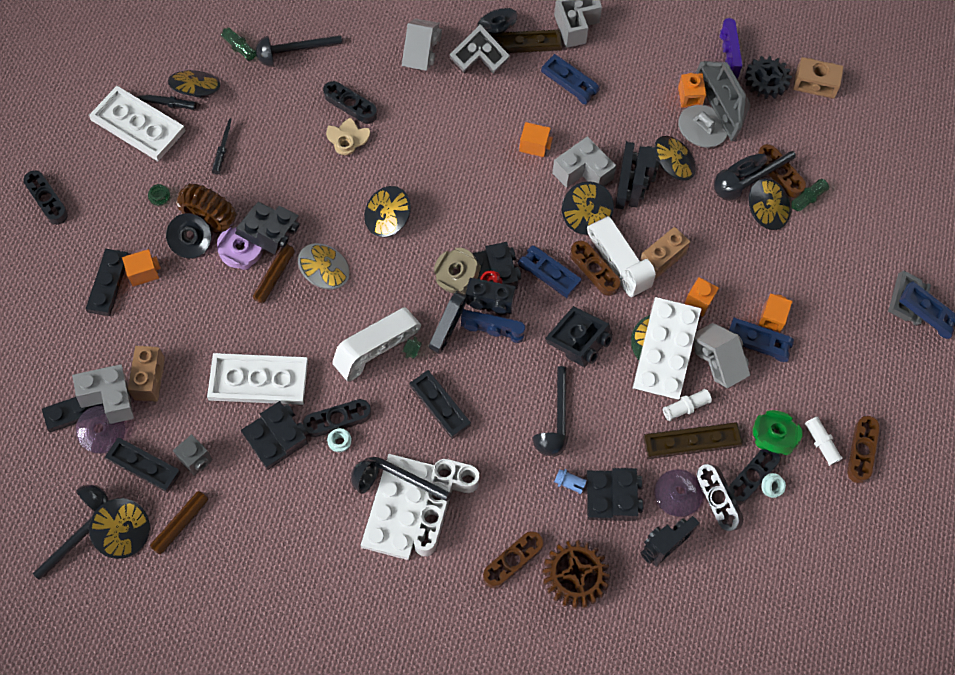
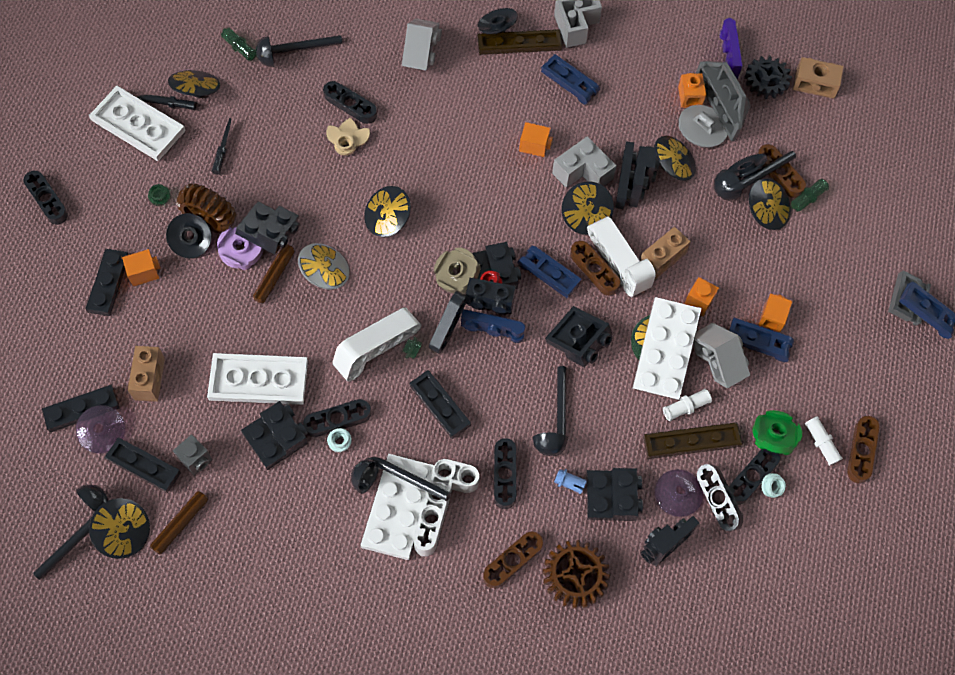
light grey brick [72,364,134,424] -> none
light grey brick [449,25,510,74] -> none
none -> black beam [494,438,516,509]

